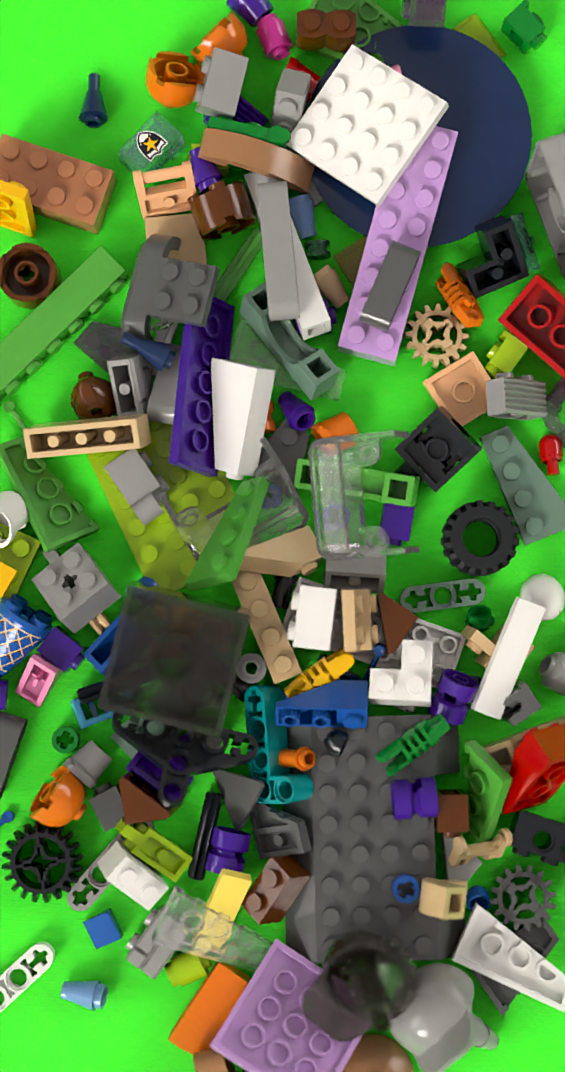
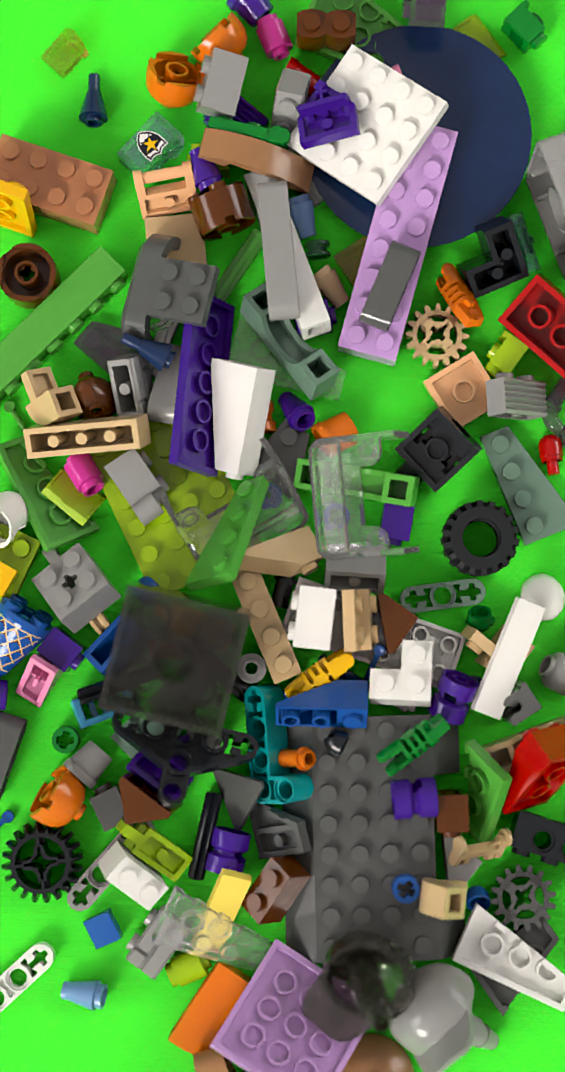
none -> tan brick [20,366,83,426]
none -> clear yellow tile [41,28,89,79]
none -> lime piece [41,467,107,526]
none -> dark pink brick [64,453,105,497]
none -> dark purple slope [296,79,361,150]

